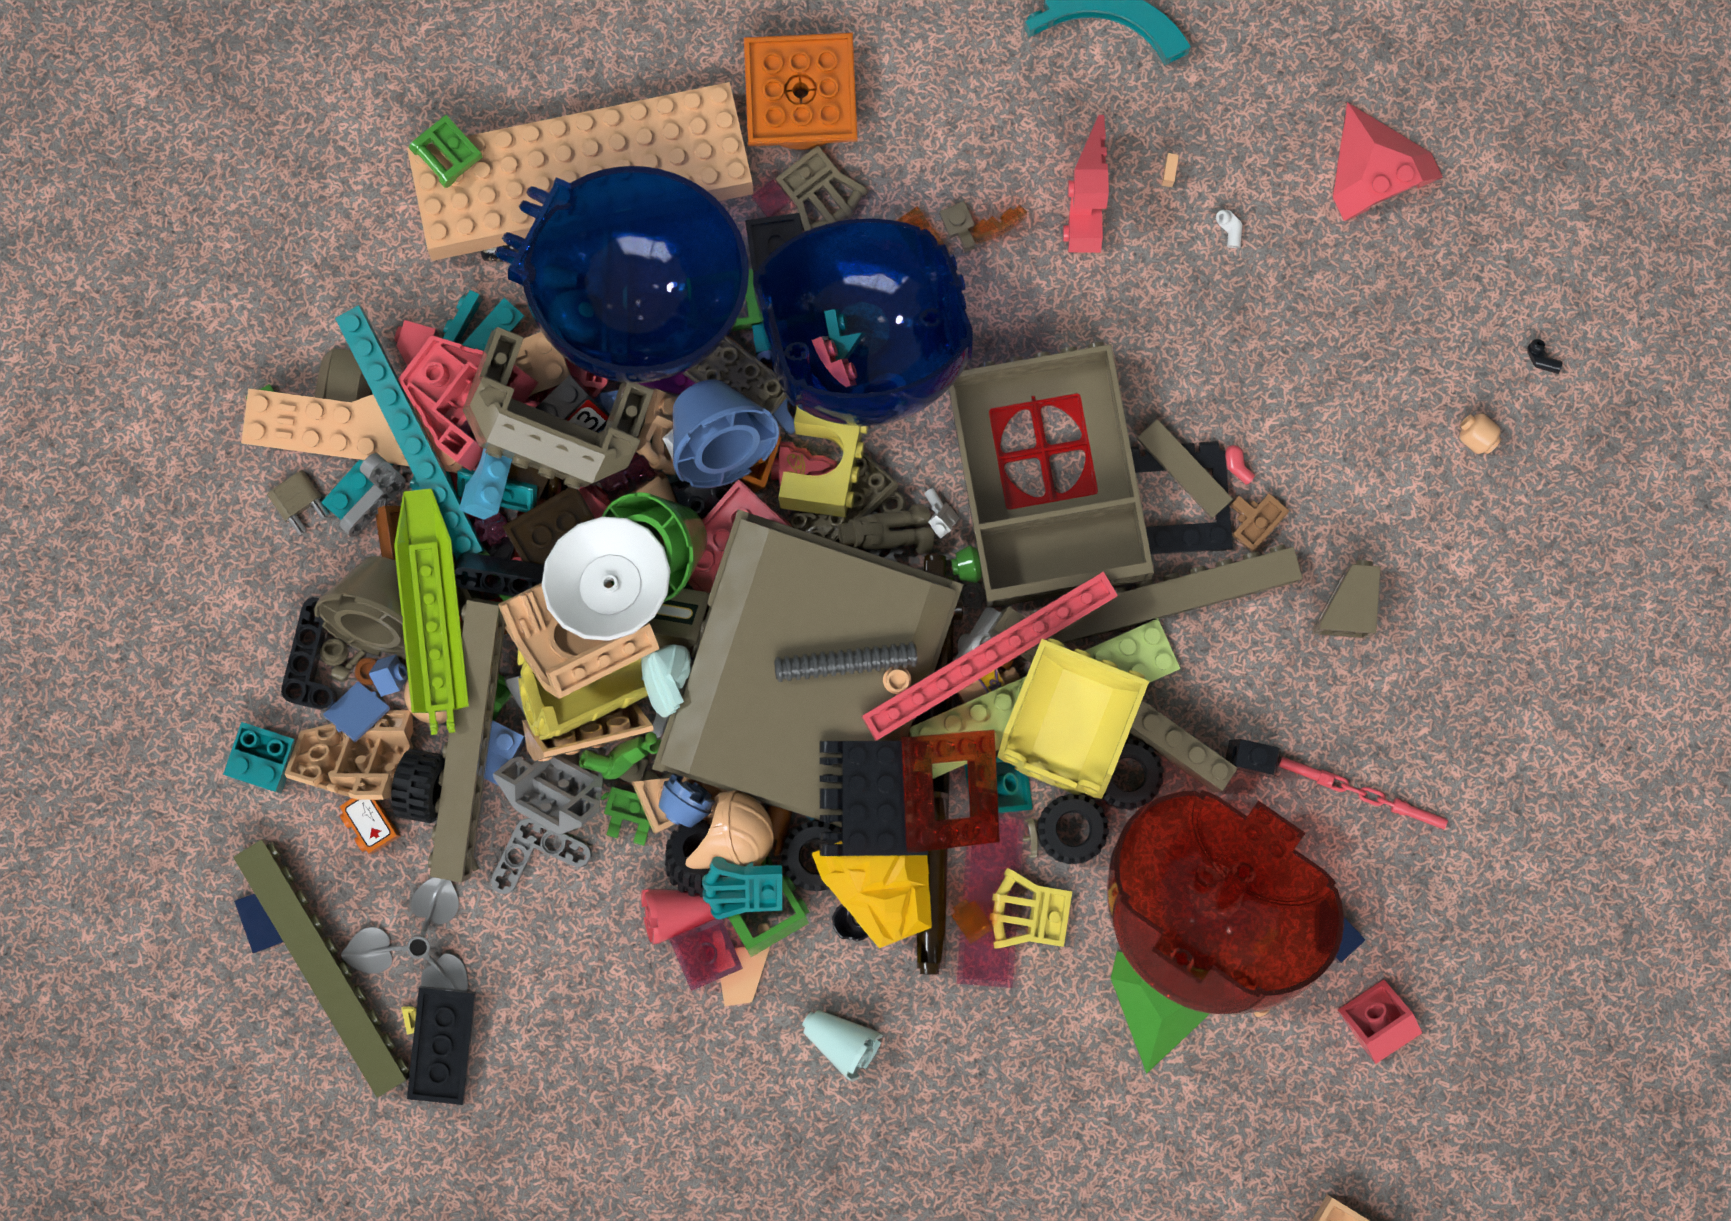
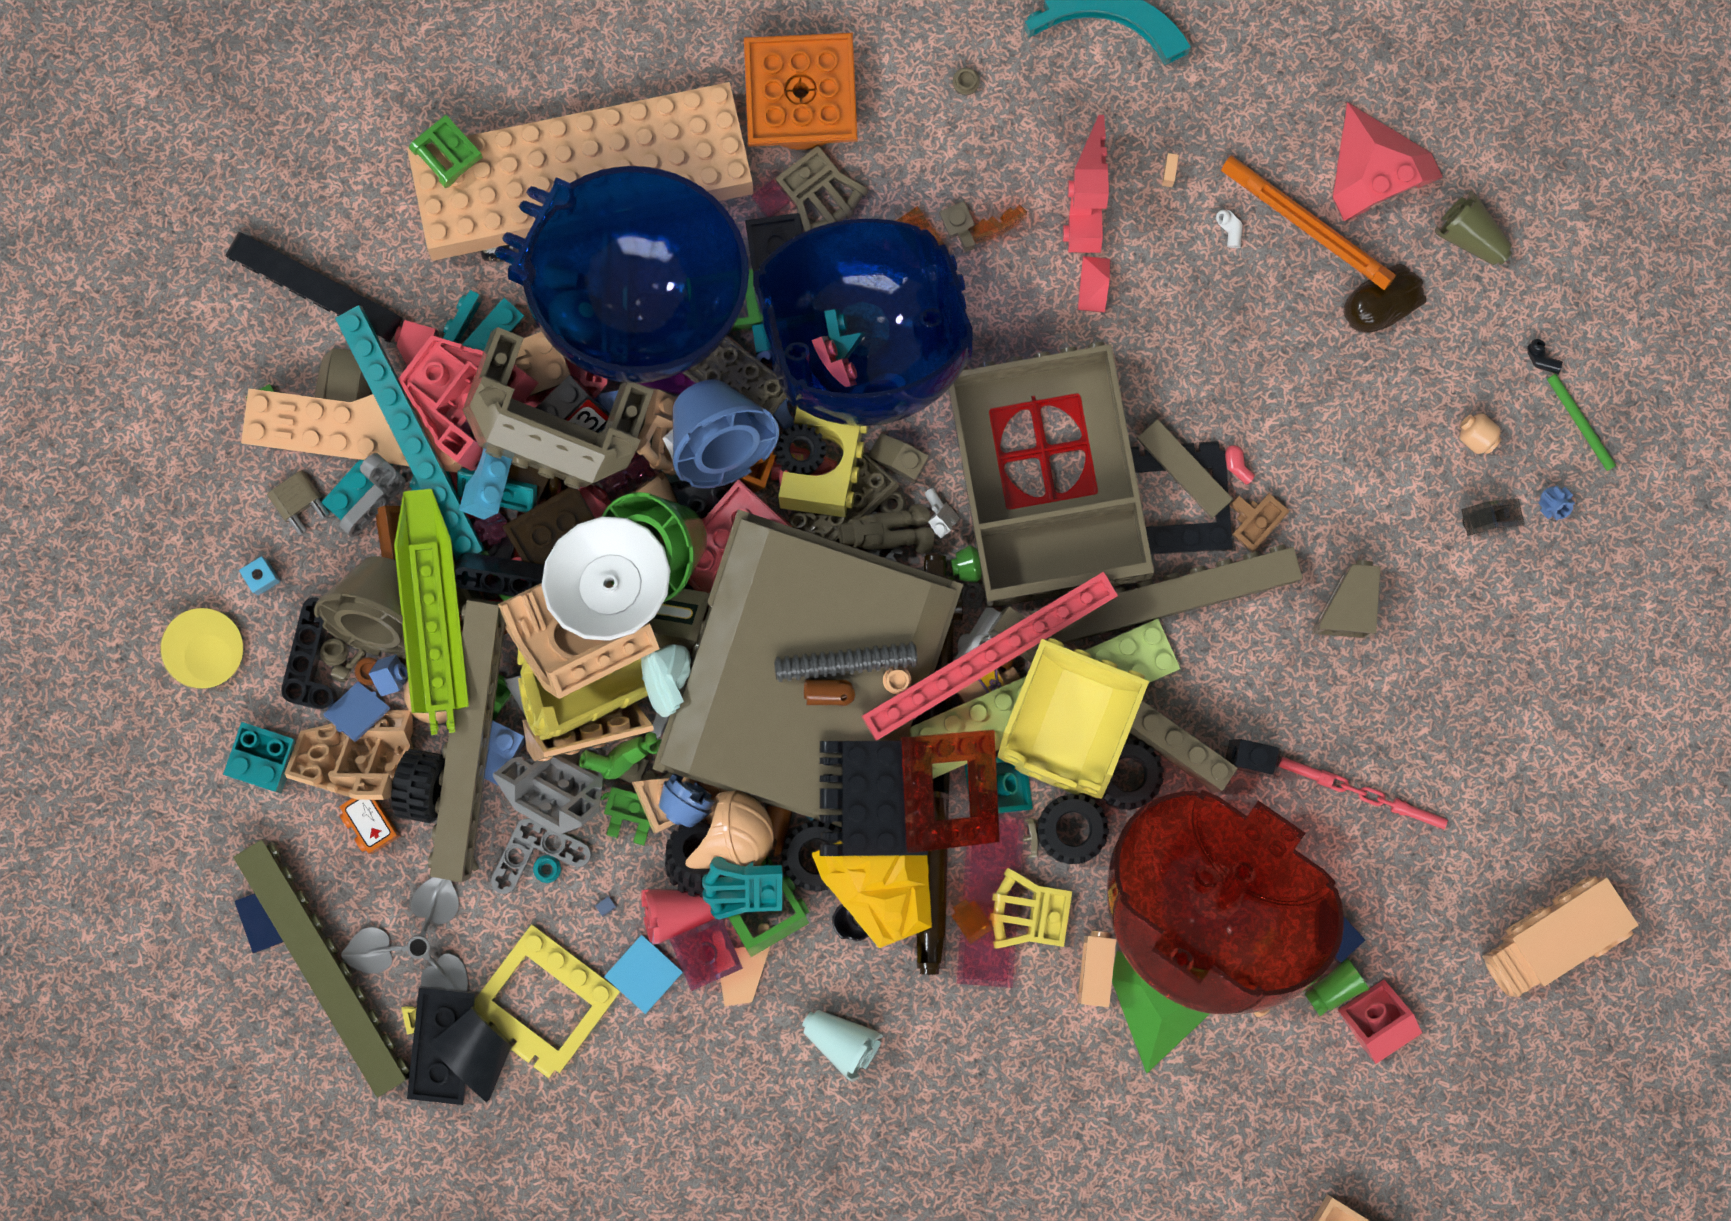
none -> light yellow piece [160,608,243,689]
none -> black beam [225,232,403,343]
none -> medium azure piece [239,556,281,595]
none -> black slope [429,1006,512,1102]
none -> light yellow hinge [475,924,620,1078]
none -> teal plate [533,855,561,883]
none -> sand blue piece [595,896,616,917]
none -> medium azure tile [604,935,683,1014]
none -> black tyre [774,424,827,475]
none -> dark orange piece [804,679,855,707]
none -> dark tan slope [868,433,929,484]
none -> dark tan plate [953,68,980,95]
none -> light nougat window [1077,931,1116,1007]
none -> coral slope [1078,256,1110,313]
none -> orange piece [1221,155,1396,290]
none -> bright green plant [1304,958,1370,1016]
none -> dark brown hair [1343,264,1426,333]
none -> olive cone [1435,191,1512,265]
none -> clear smoke slope [1461,499,1525,536]
none -> light nougat piece [1482,876,1639,997]
none -> medium blue gear [1538,485,1575,520]
none -> bright green bar [1547,374,1616,471]

